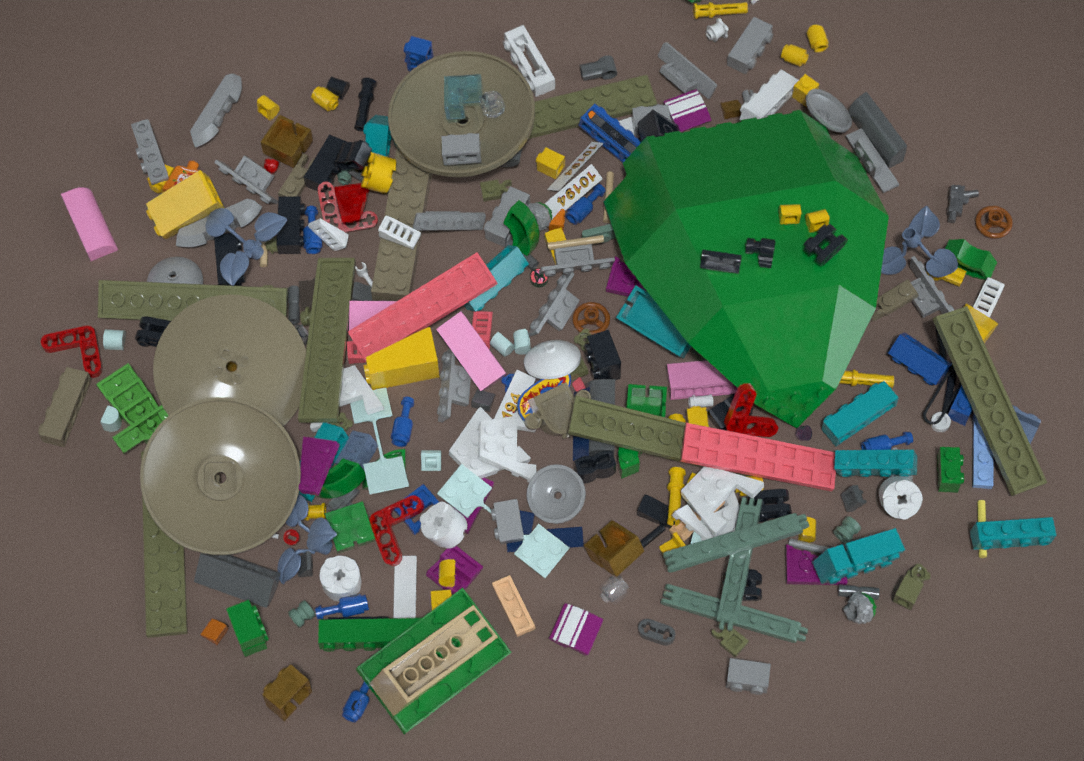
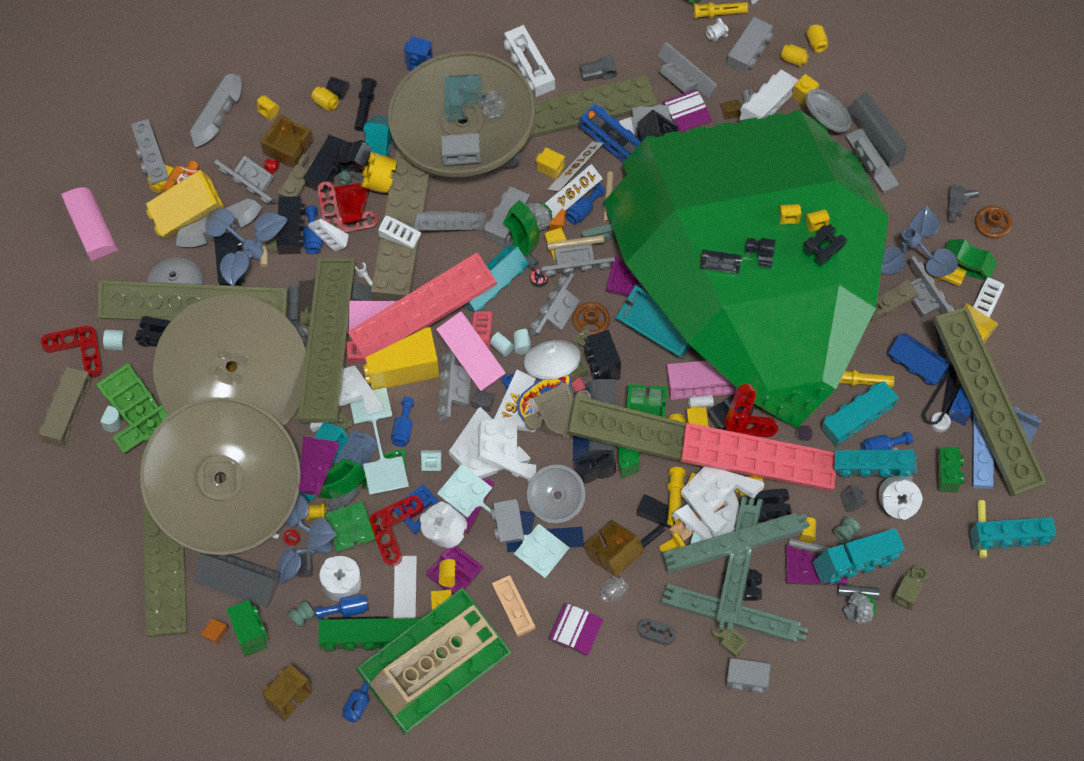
olive plate [480,179,512,202] -> none

